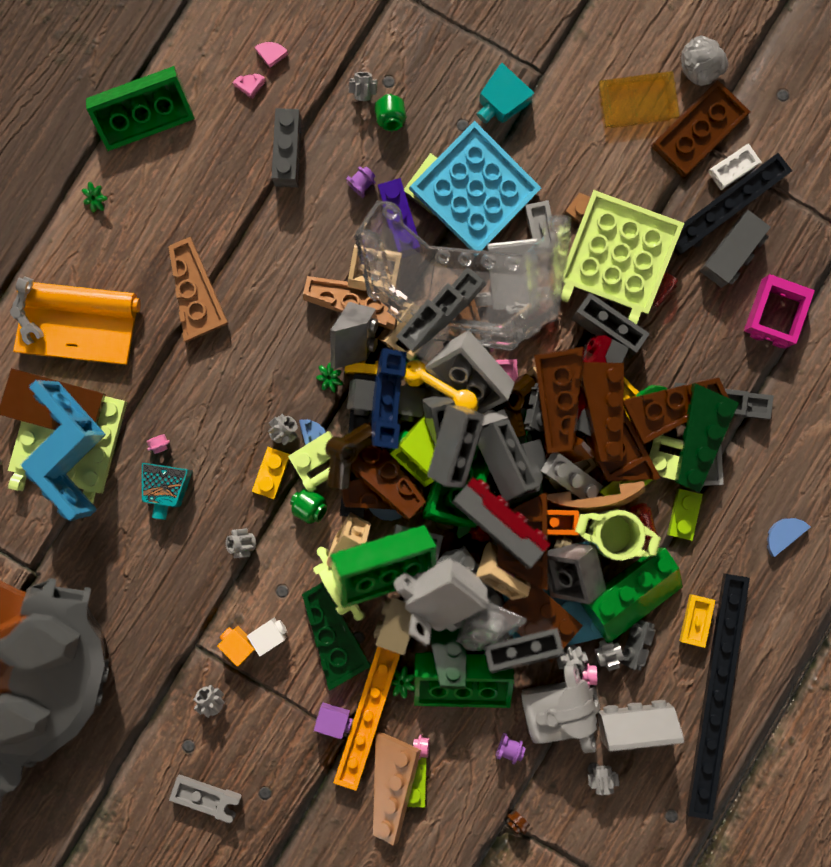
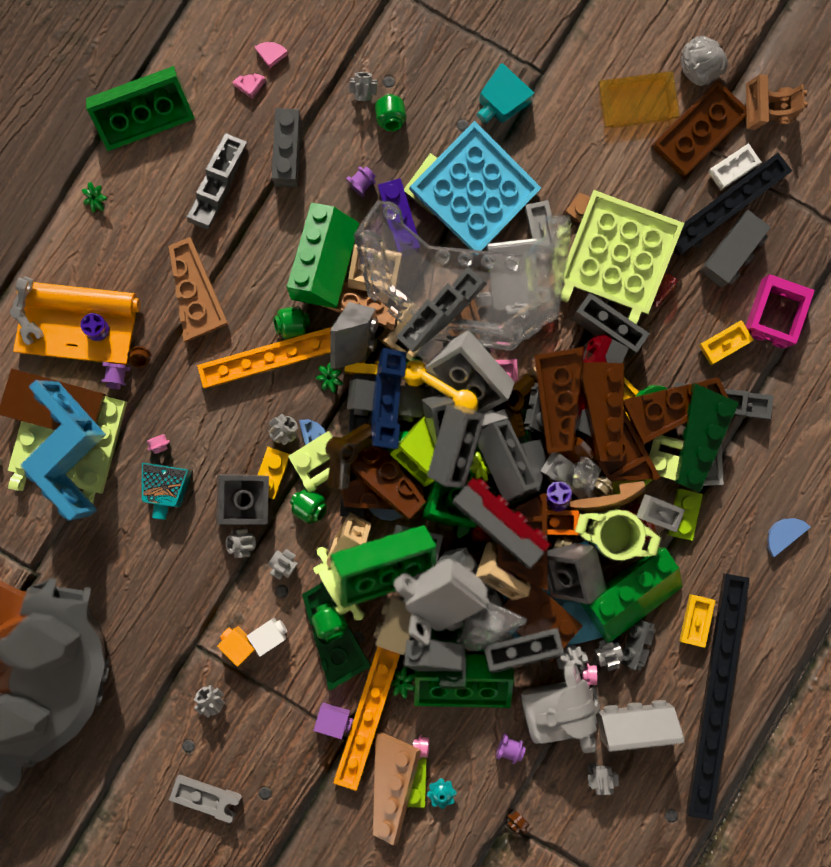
none -> dark purple wheel [80,313,110,341]
none -> medium lavender brick [101,362,130,390]
none -> reddish brown plate [127,346,151,368]
none -> dark grey slope [187,133,247,230]
none -> light orange plate [197,327,332,389]
none -> flat silver slope [216,474,269,524]
none -> light grey gear [268,549,298,579]
none -> green head [273,306,310,339]
none -> green slope [287,203,360,309]
none -> green head [312,603,347,642]
none -> dark grey slope [404,640,464,671]
none -> teal plant [427,778,457,809]
none -> lime plant [470,451,491,481]
none -> dark purple wheel [547,482,572,511]
none -> clear tile [572,457,601,490]
none -> dark tan plate [590,476,613,497]
none -> light grey plate [637,494,685,532]
none -> yellow plate [699,320,754,365]
none -> medium nougat tile [746,74,808,130]

